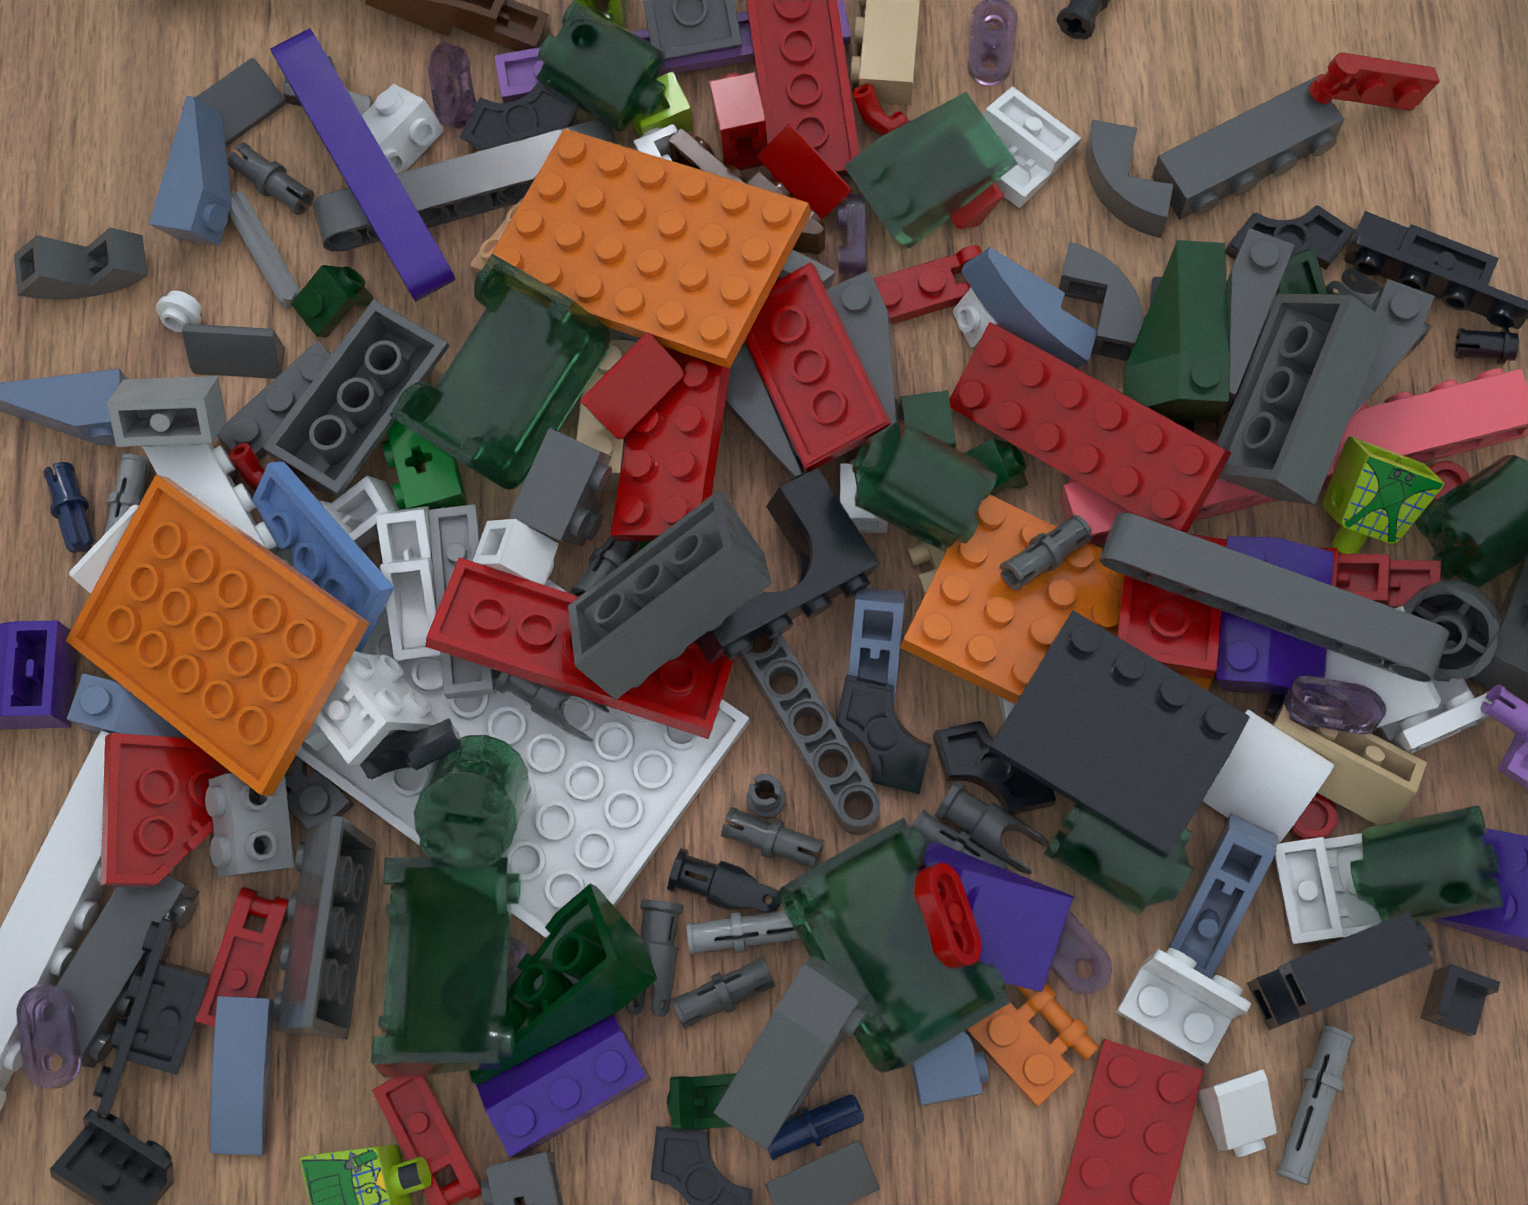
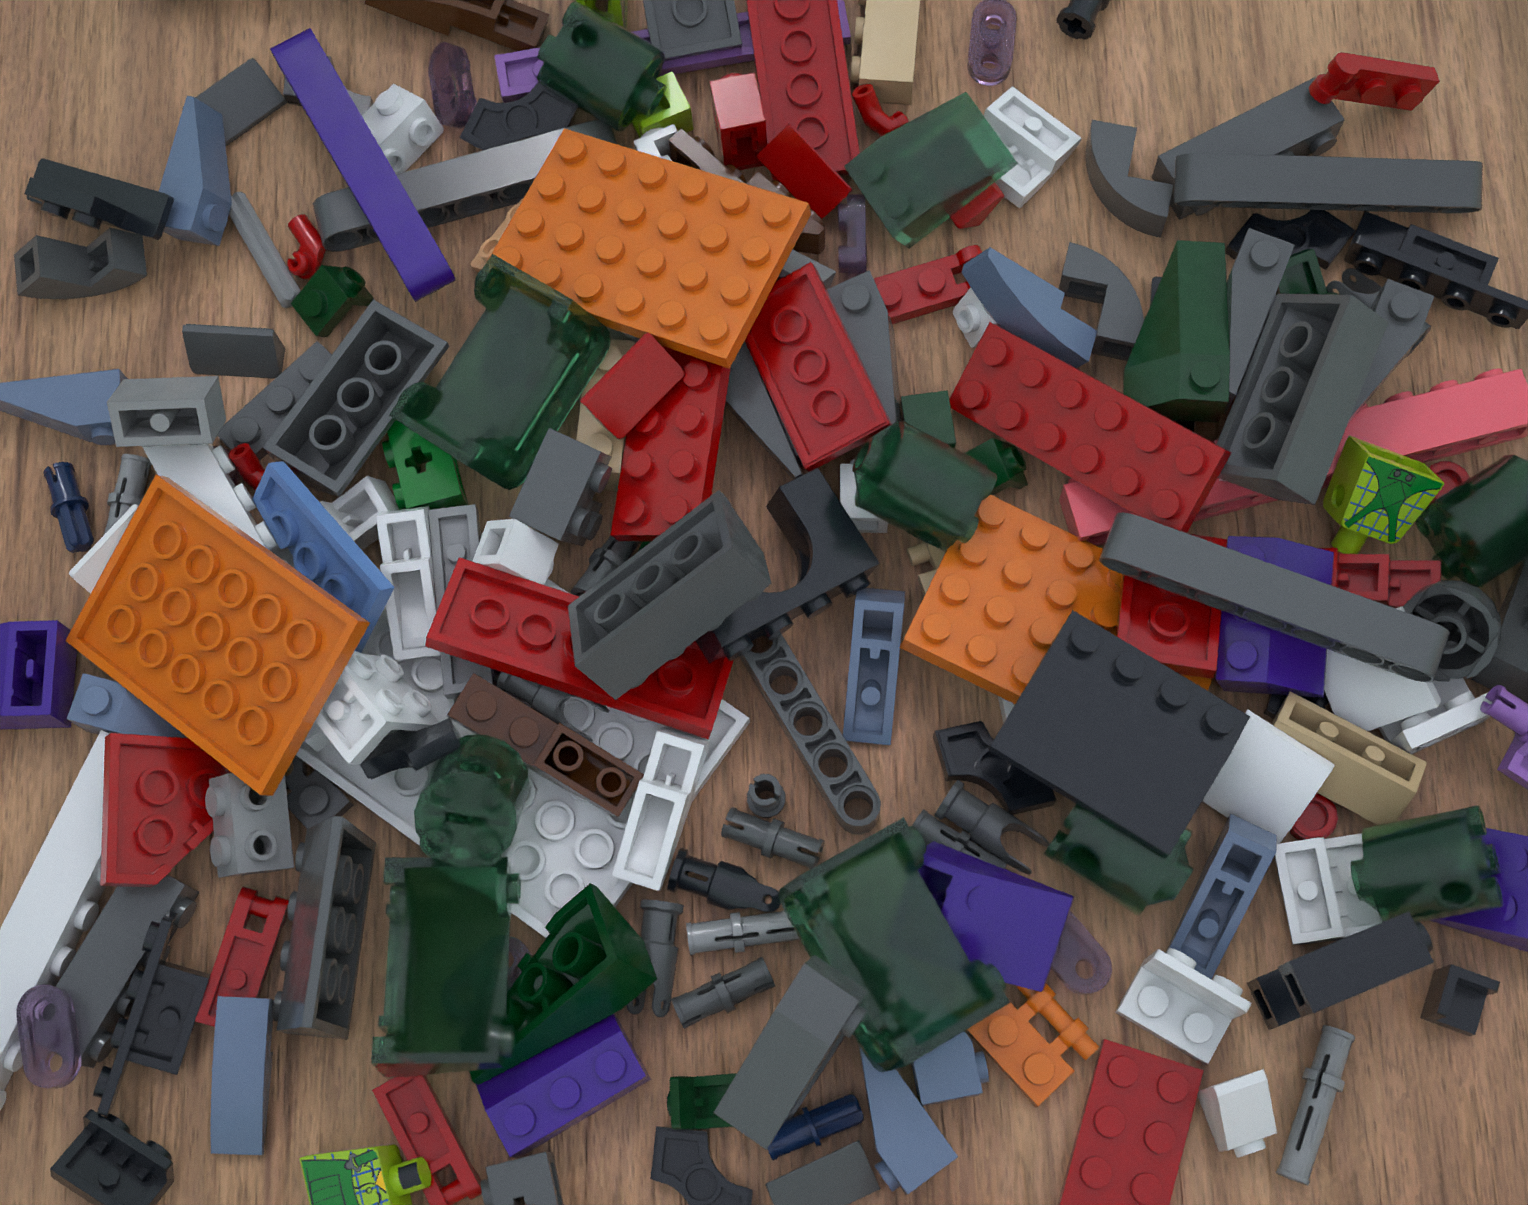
white plate [155,291,202,332] -> none
dark grey pin [228,143,314,215] -> none
black tile [835,674,931,794] -> none
red plate [913,863,982,969] -> none
dark grey pin [999,515,1092,591] -> none
clear purple plate [1284,676,1386,734] -> none
black pin [1454,328,1519,365] -> none
none -> black bracket [24,158,174,240]
none -> red arm [287,214,326,279]
none -> reddish brown slope [447,673,644,818]
none -> white slope [612,727,710,891]
none -> sand blue slope [857,1027,958,1195]
none -> dark grey beam [1174,153,1483,213]

